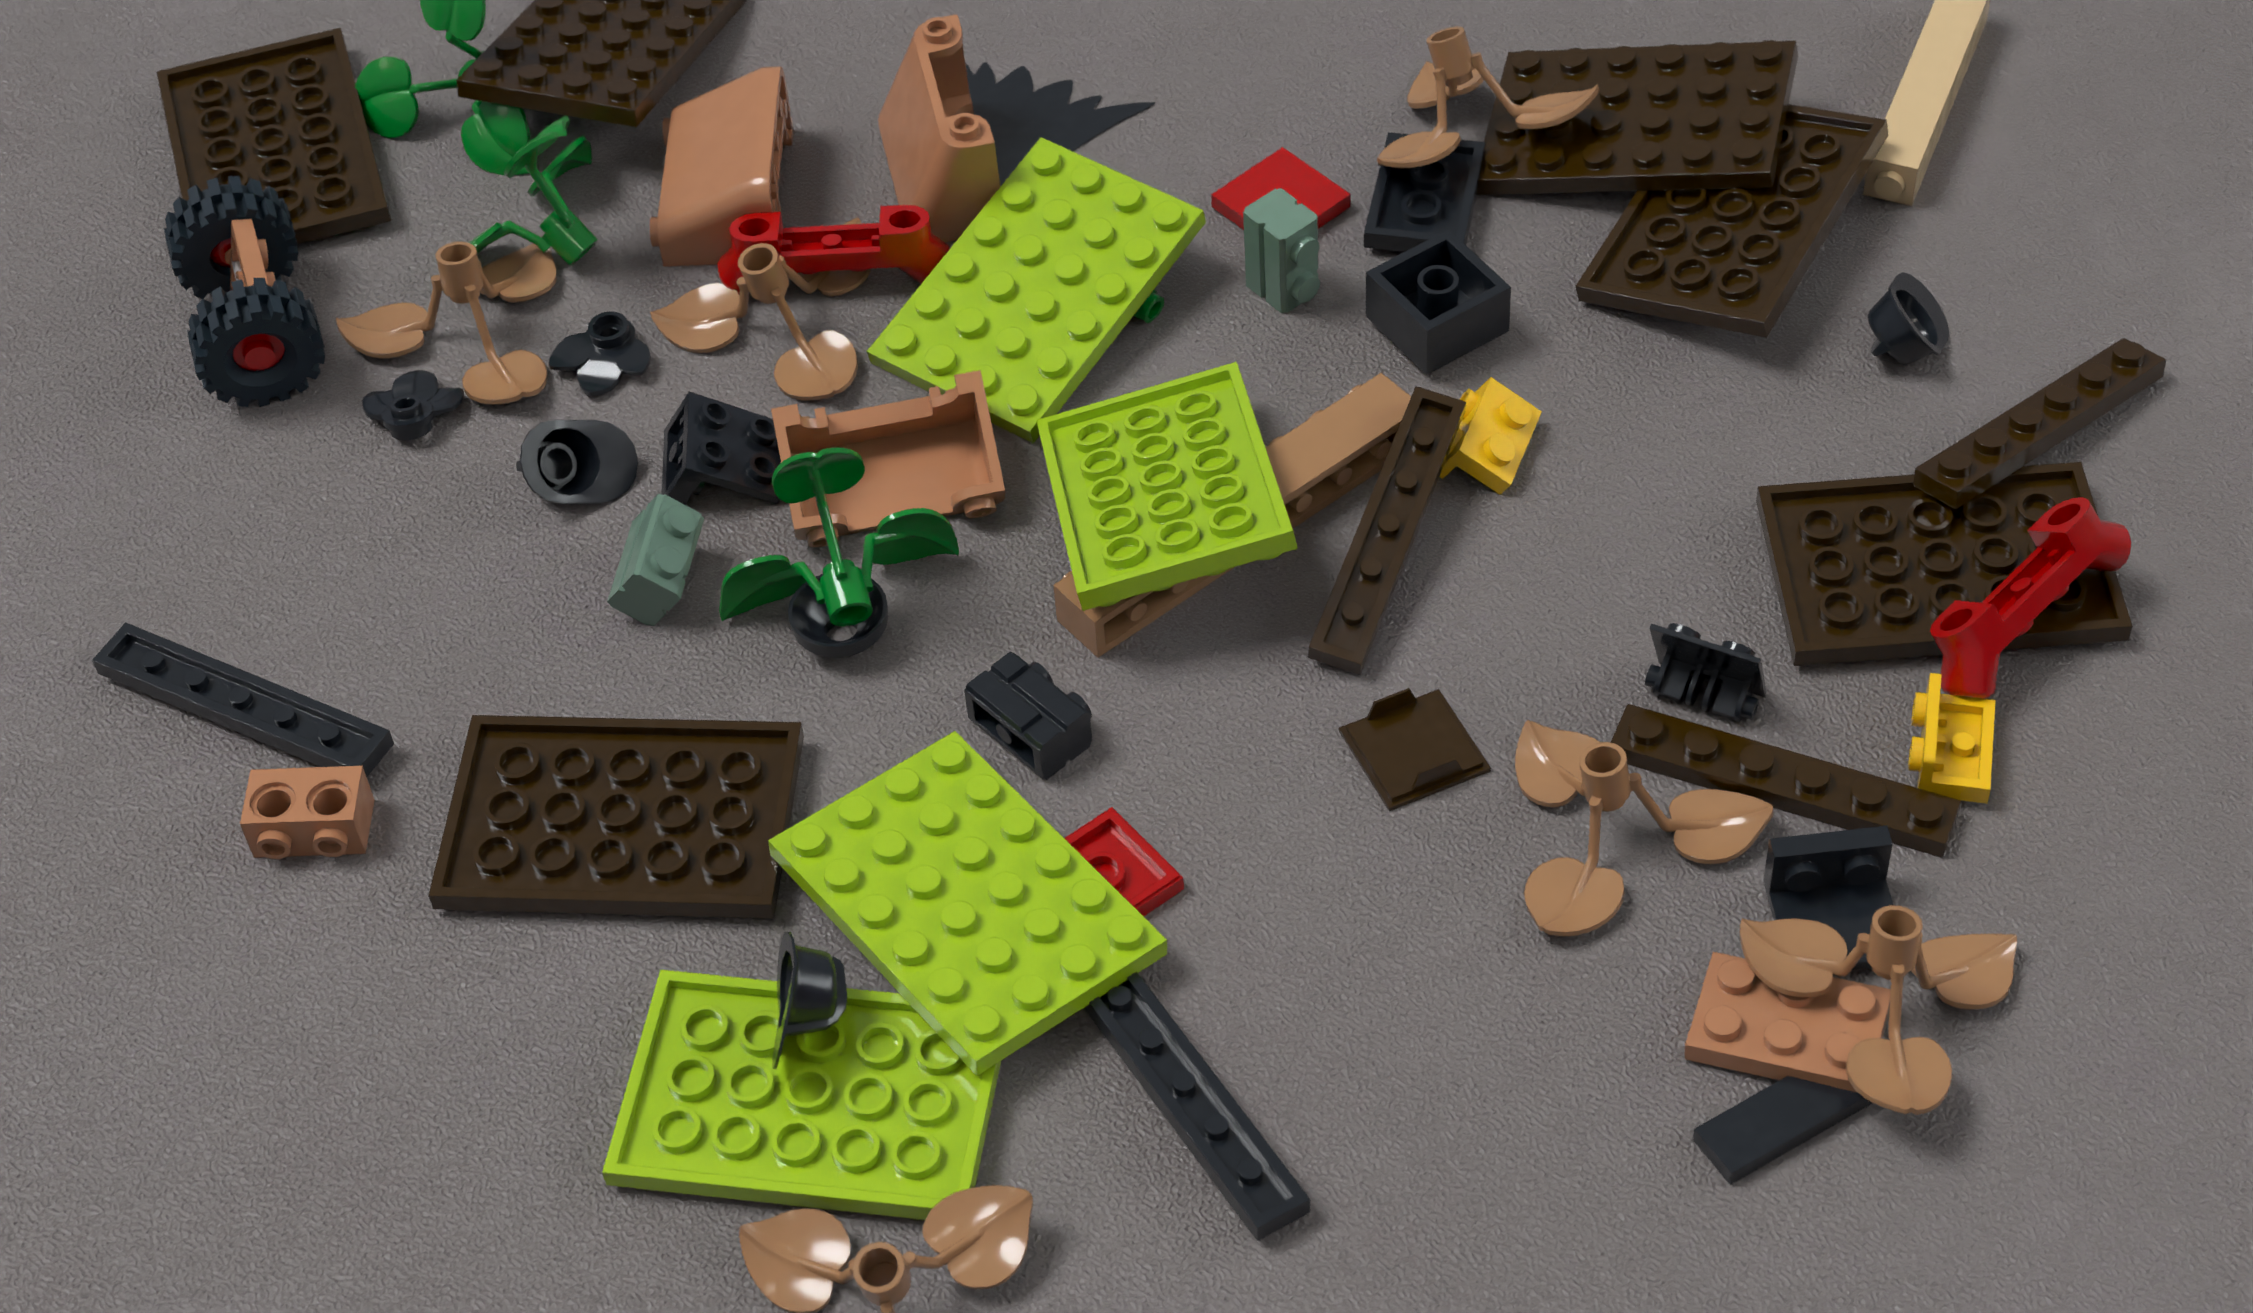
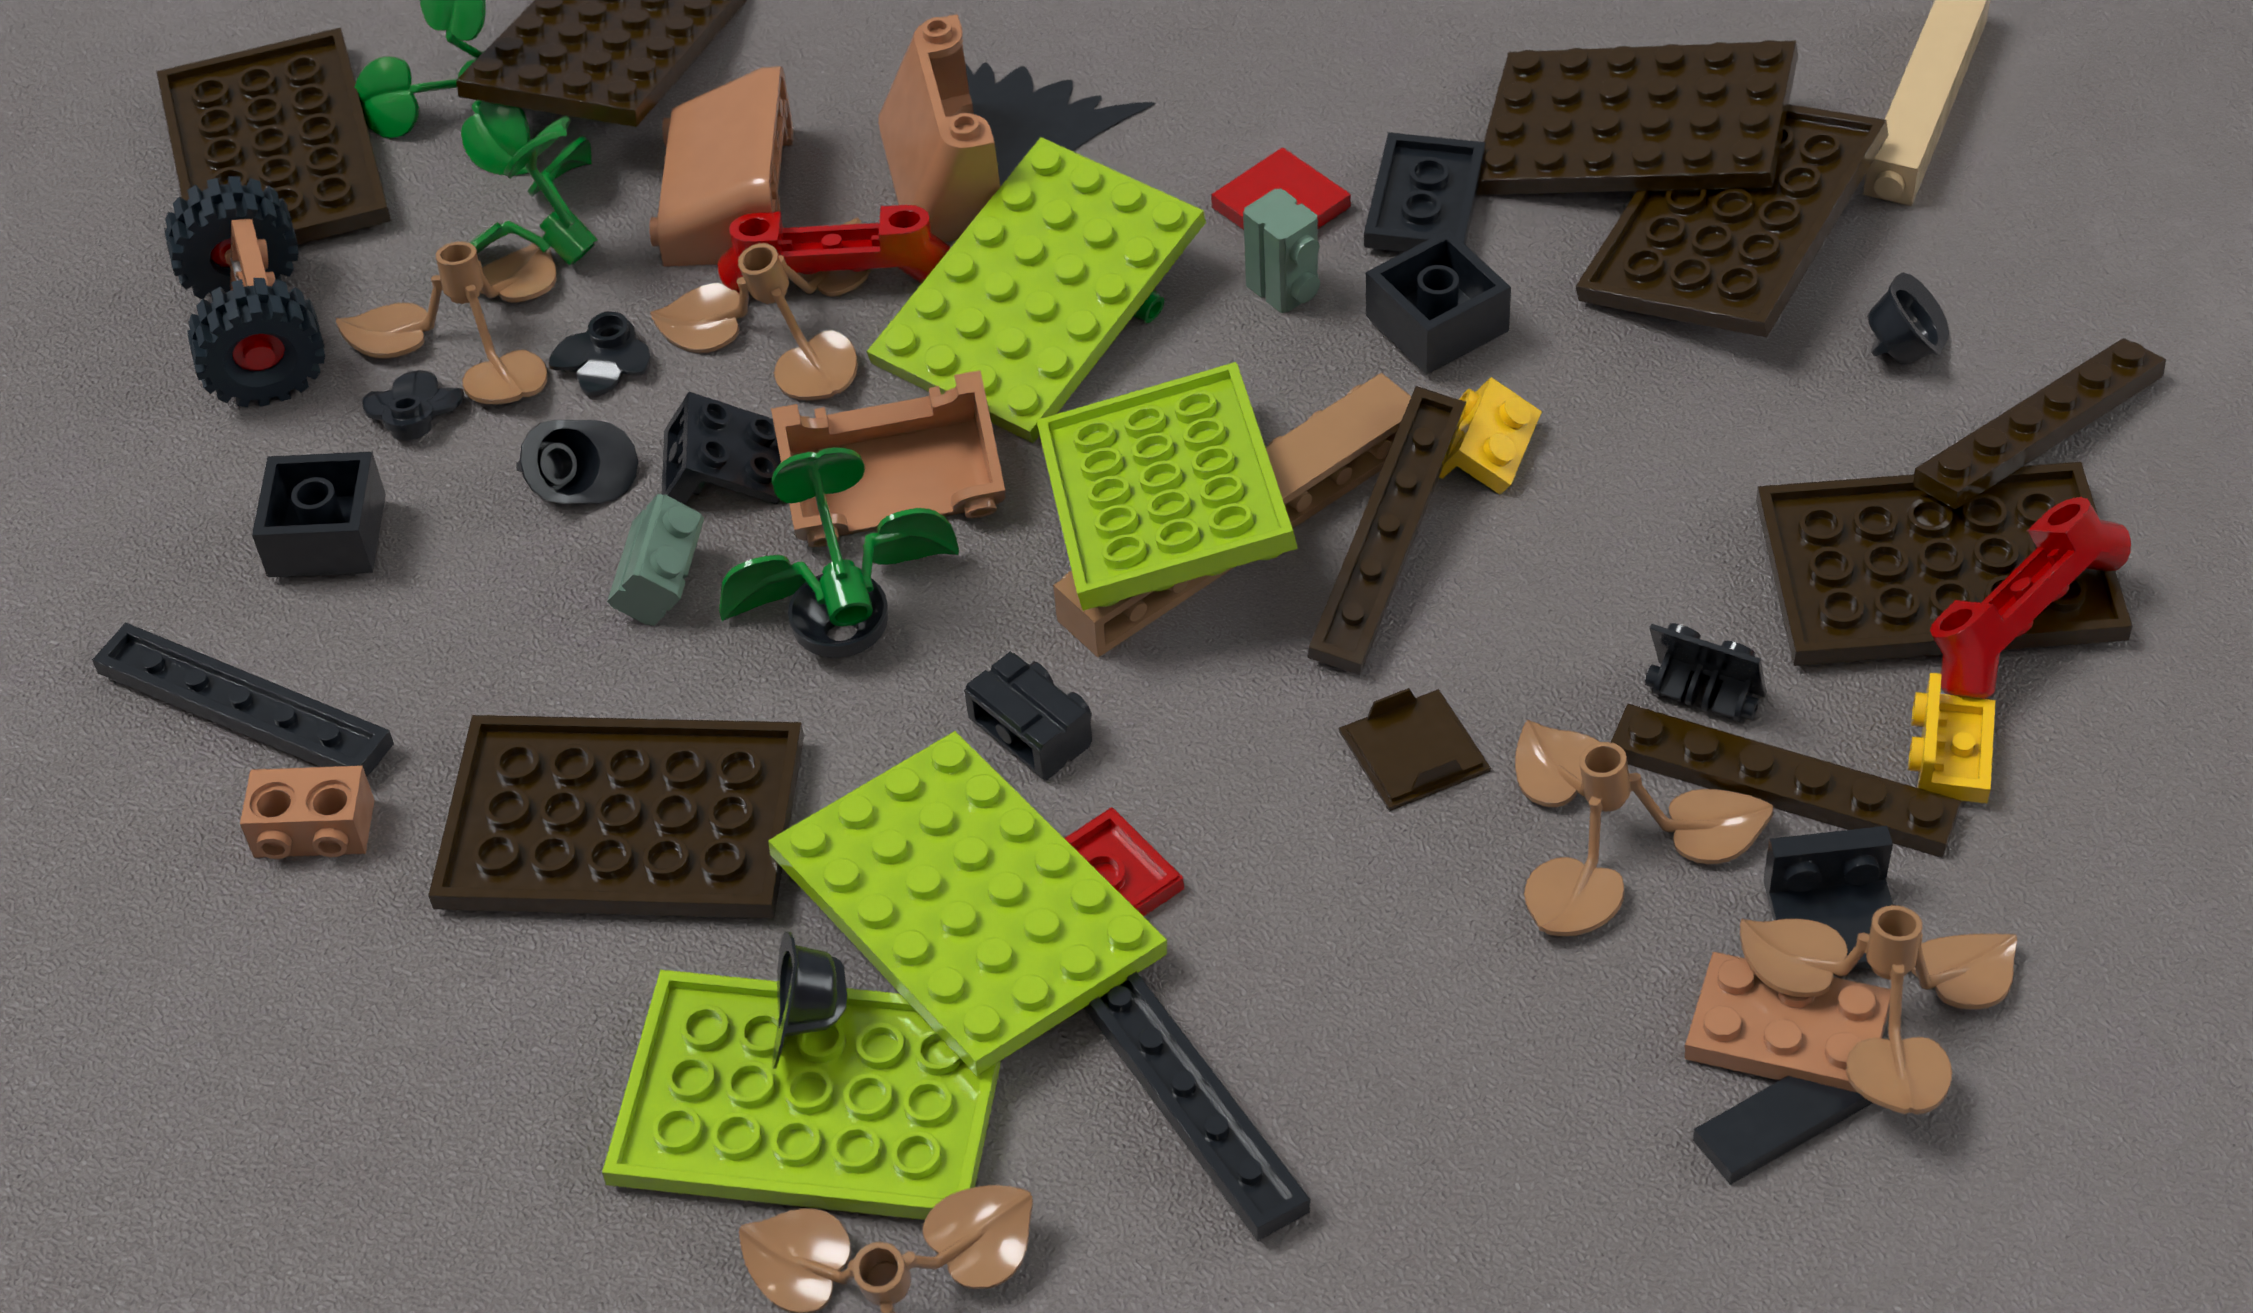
medium nougat plant [1377,27,1600,168] -> none
none -> black brick [252,452,386,578]

